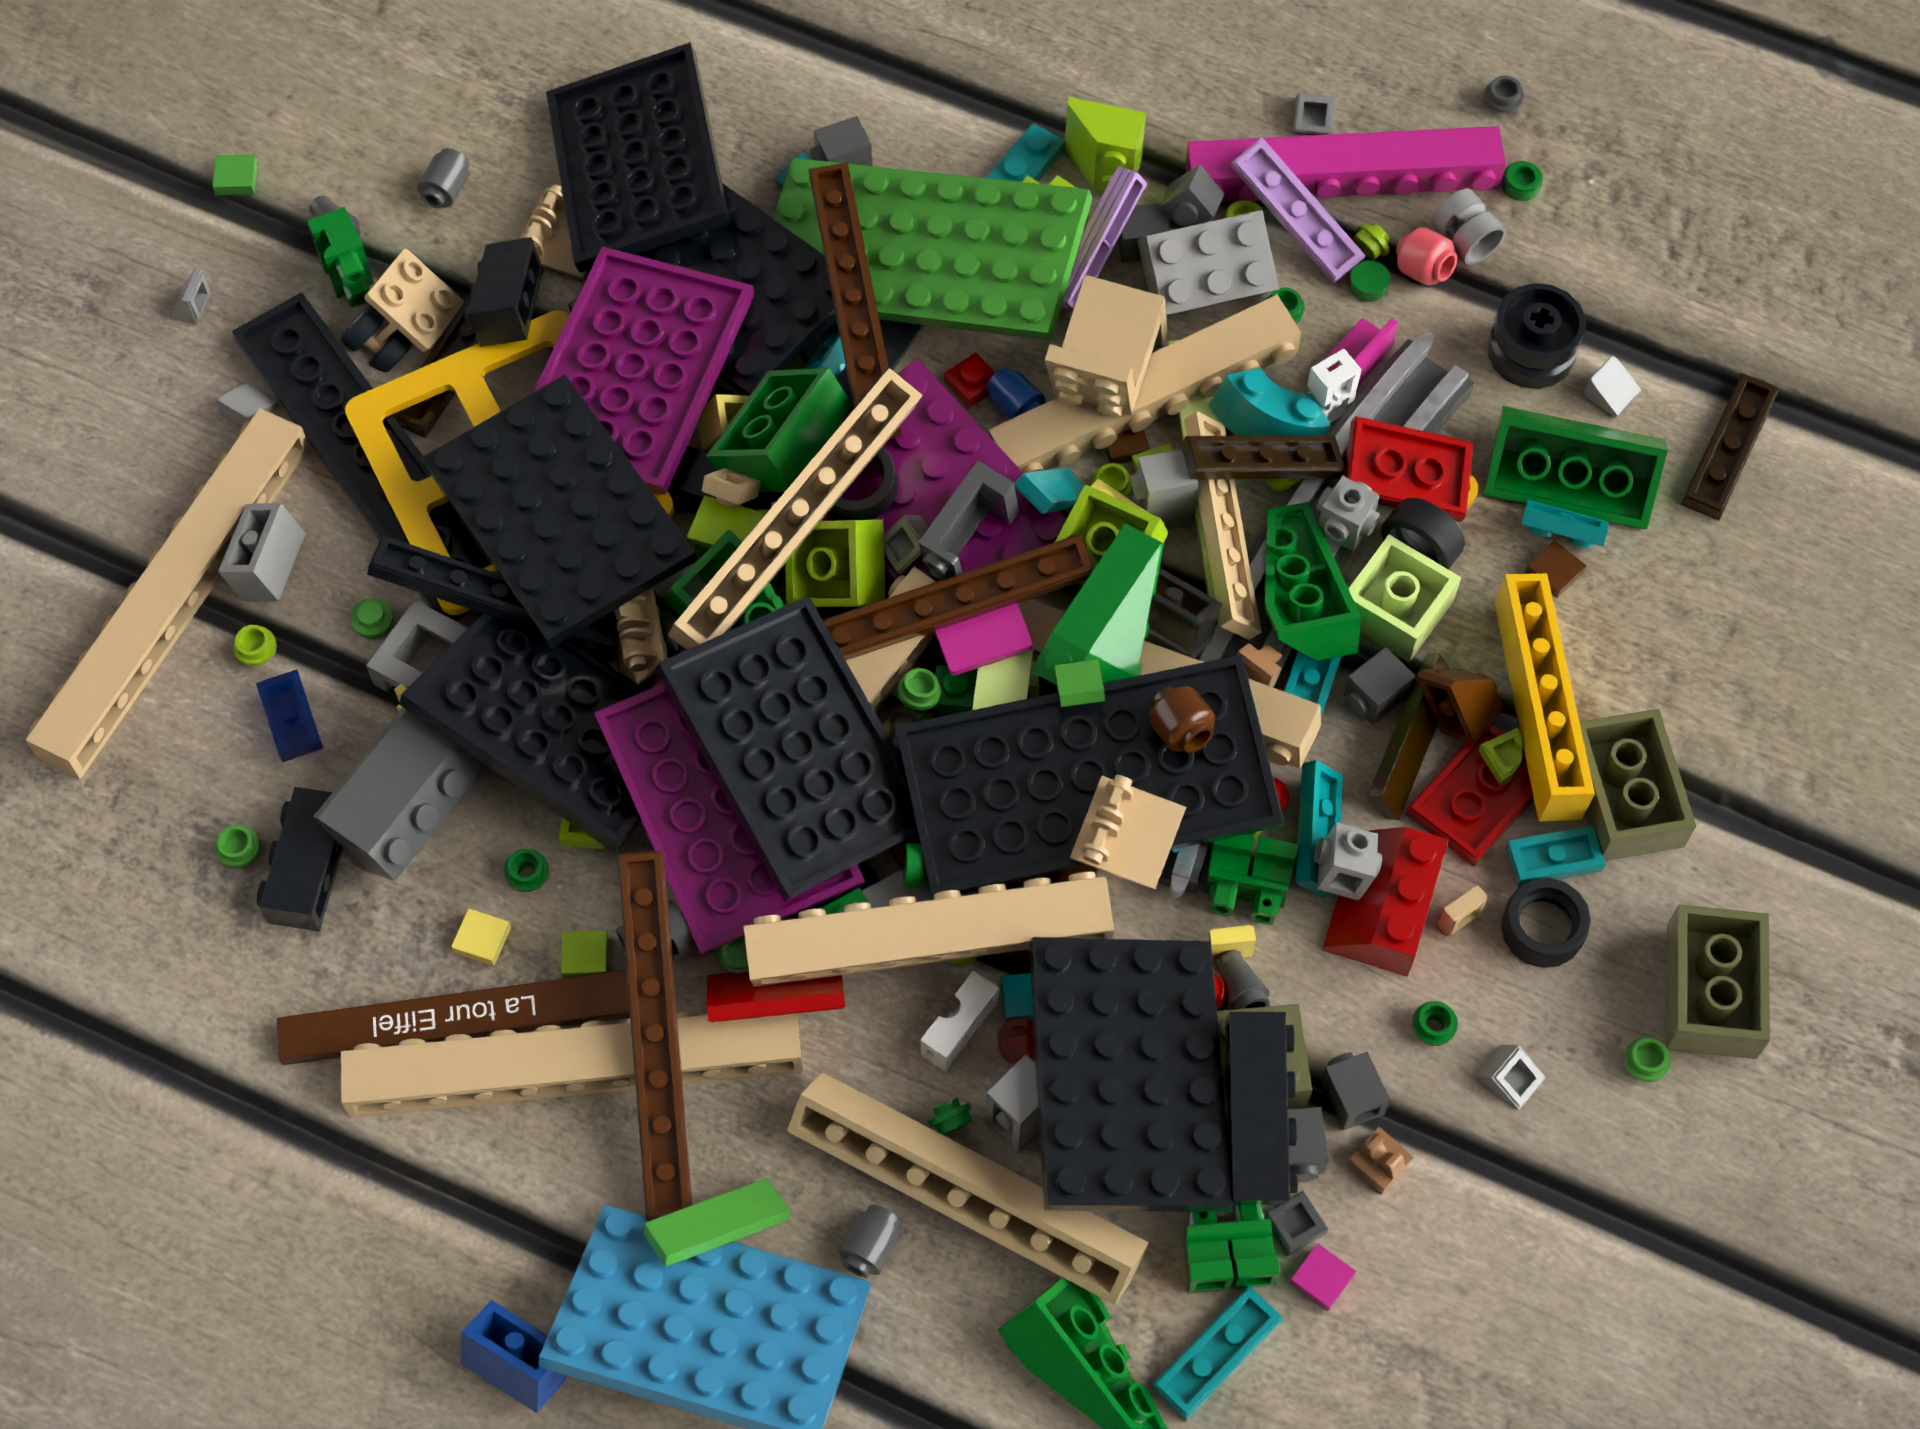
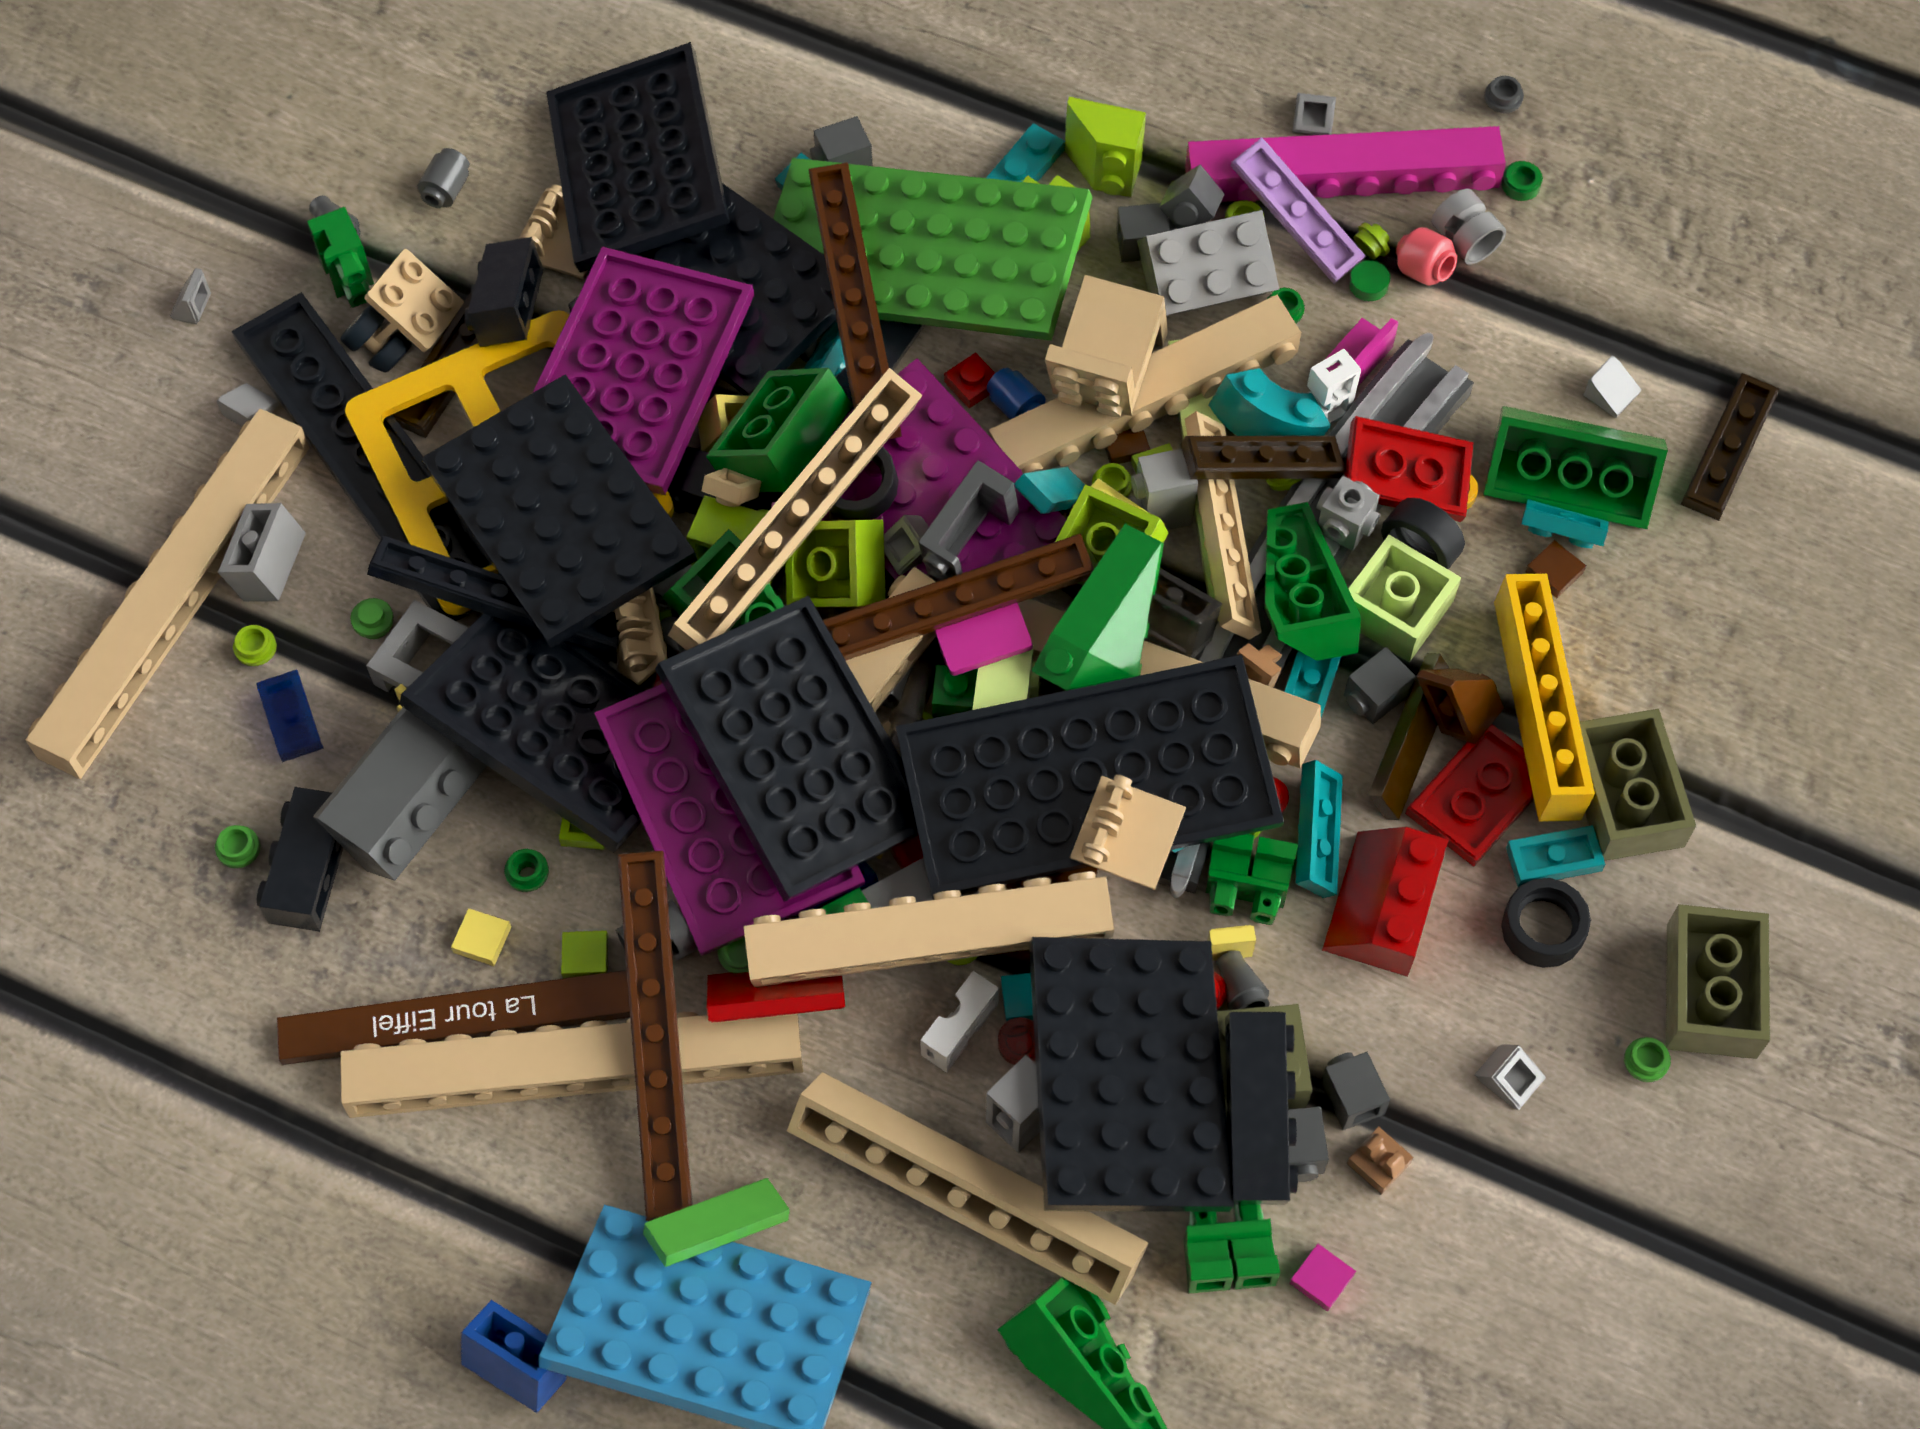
bright green tile [213,154,258,196] -> none
dark grey brick [839,1204,902,1278] -> none
bright green plate [897,668,941,711] -> none
green tile [903,843,925,888] -> none
green plate [928,1098,973,1135] -> none
bright green tile [1054,659,1105,707] -> none
lavender piece [1061,166,1148,312] -> none
reddish brown head [1149,686,1215,753] -> none
teal tile [1151,1285,1283,1422] -> none
dark grey tile [1263,1190,1328,1256] -> none
light grey brick [1314,822,1382,901] -> none
green plate [1412,1001,1458,1046] -> none
tan tile [1437,885,1488,937] -> none
lime tile [1479,728,1524,786] -> none
black wheel [1488,283,1586,389] -> none

